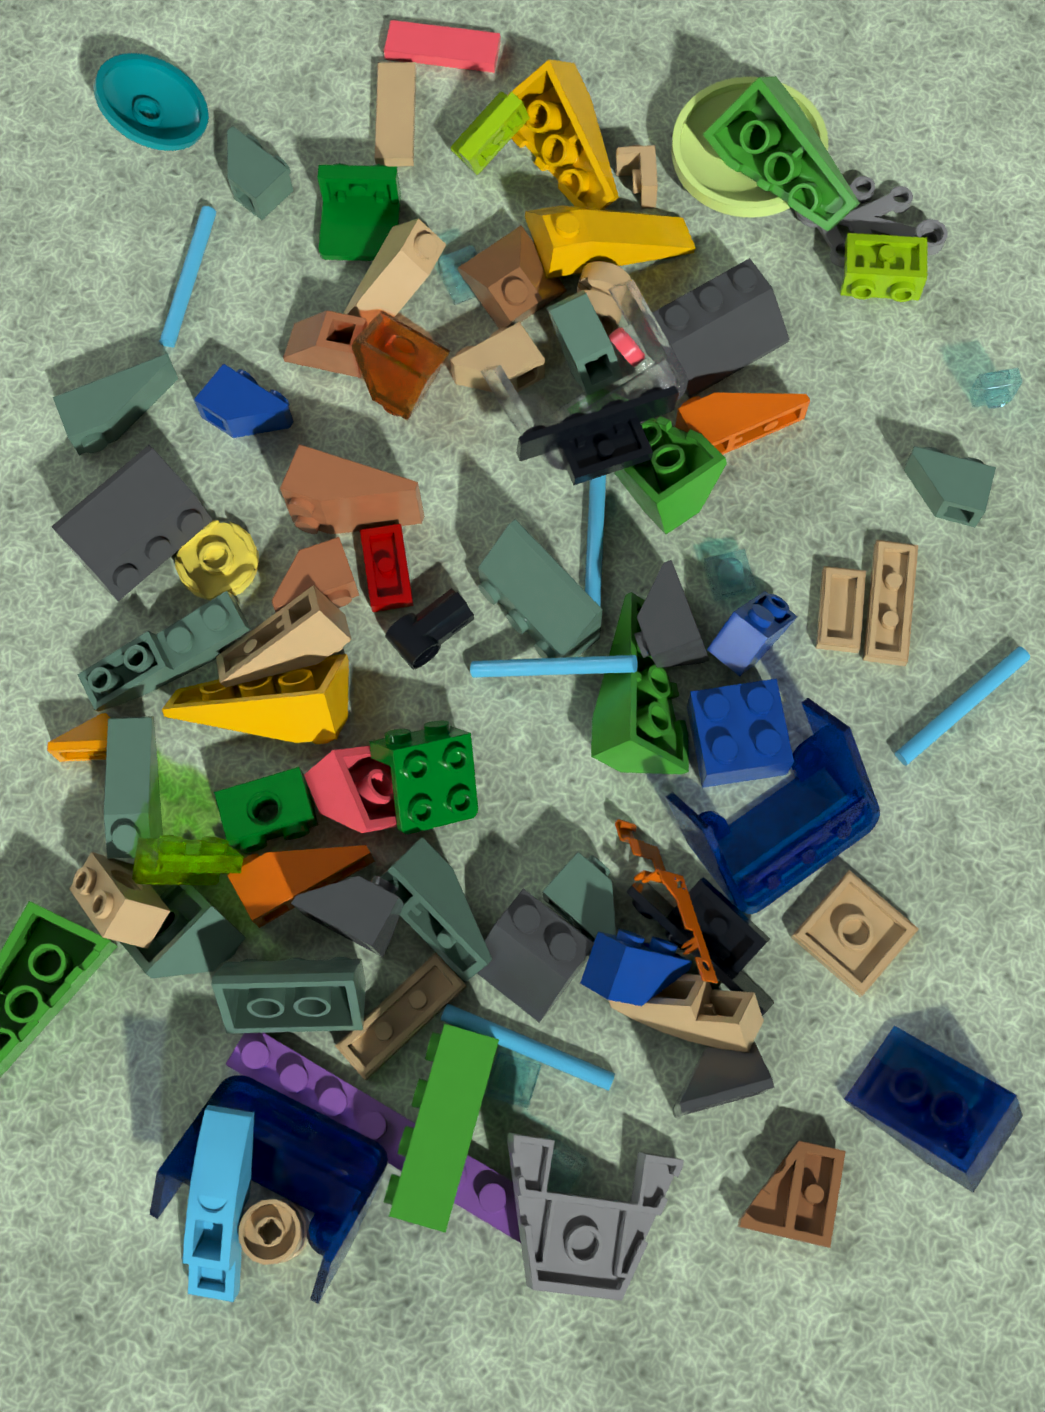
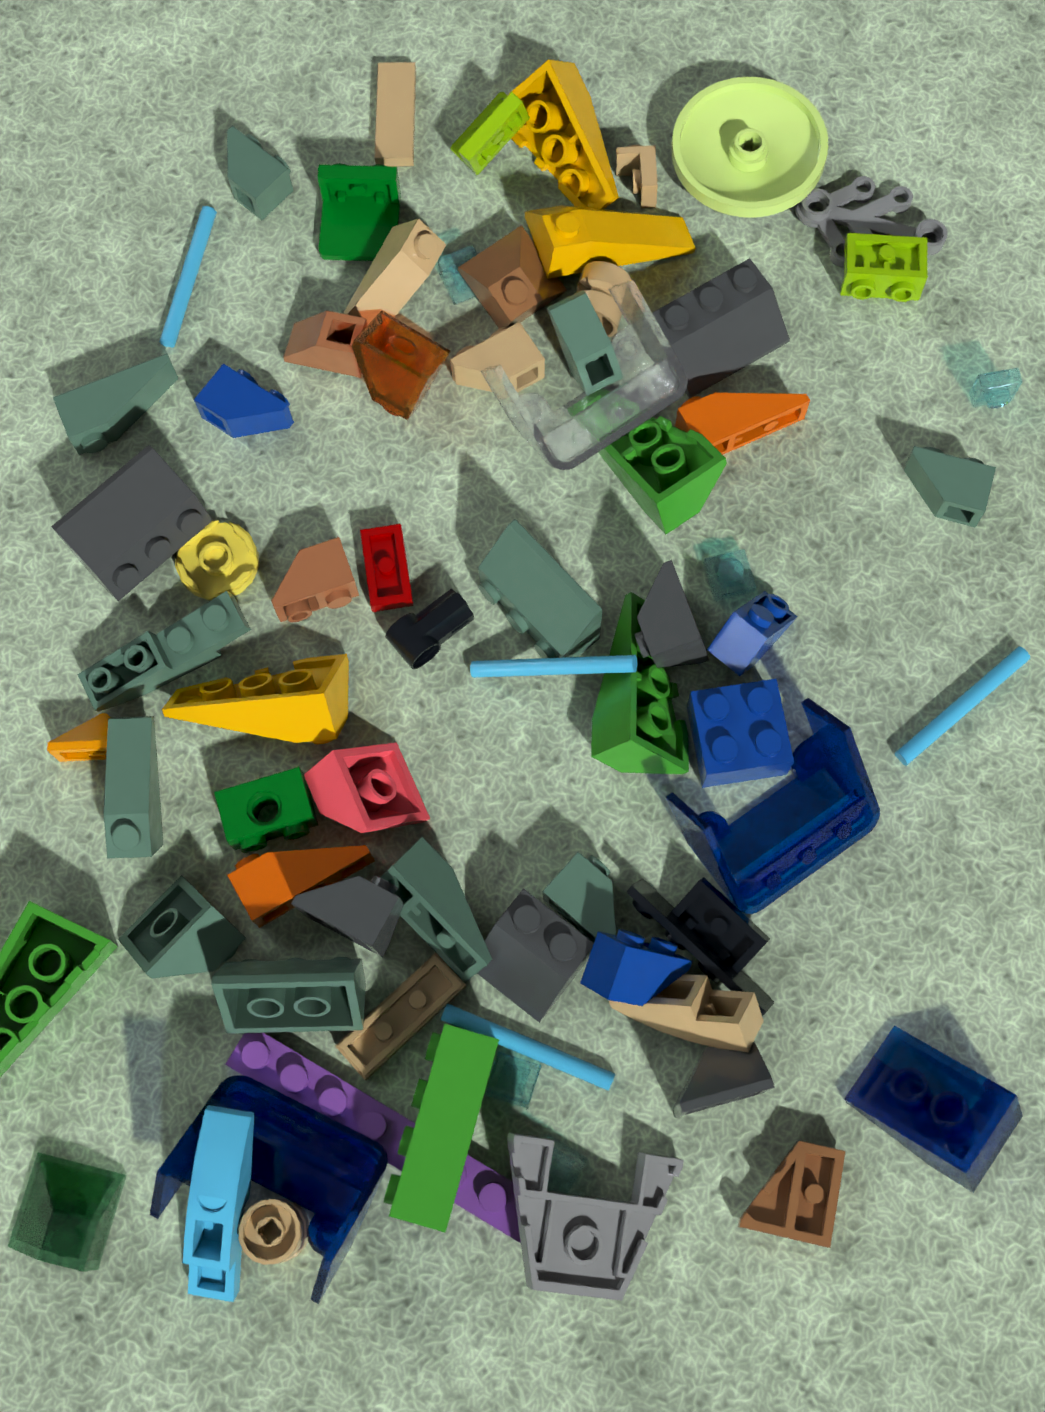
tan brick [69,852,170,949] -> none
teal dish [94,53,209,151] -> none
clear neon green bracket [132,835,244,885] -> none
tan slope [216,585,352,688] -> none
nougat slope [280,444,425,535] -> none
green bracket [369,720,478,835] -> none
coral tile [384,20,501,73] -> none
black bracket [516,386,679,486] -> none
medium azure bar [585,475,606,607] -> none
coral tile [608,327,645,368] -> none
orange piece [615,819,718,984] -> none
bright green wedge [703,76,860,231] -> none
tan tile [791,870,919,997] -> none
tan tile [816,566,866,653] -> none
tan tile [863,540,918,666] -> none
none -> clear green slope [8,1152,127,1272]

